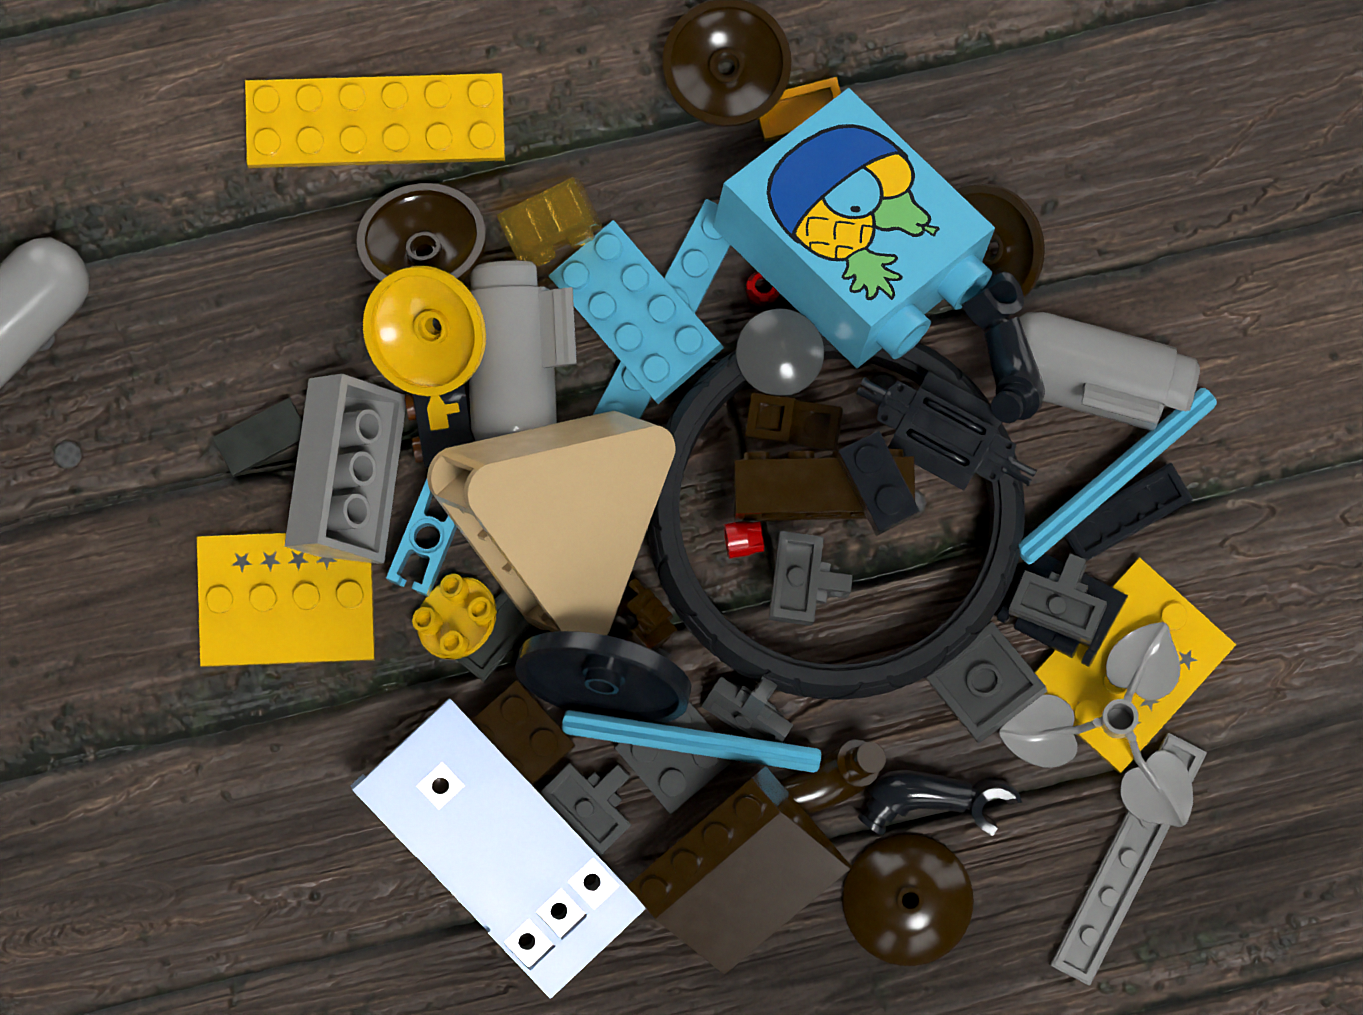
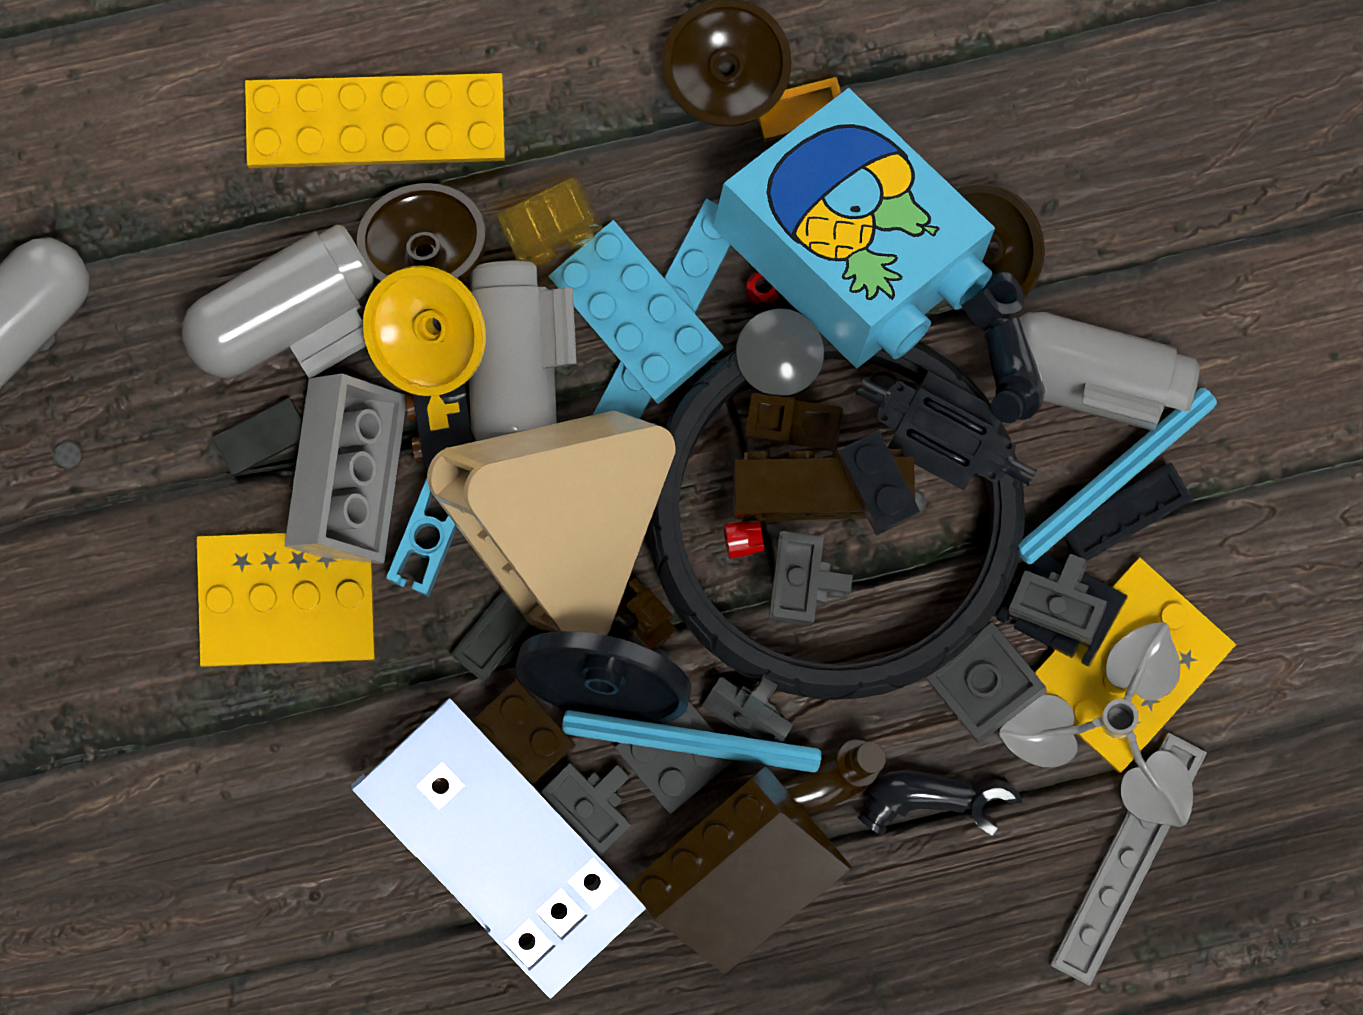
yellow dish [412,574,497,660] -> none
dark brown dish [843,835,974,966] -> none
none -> light grey piece [182,224,377,379]

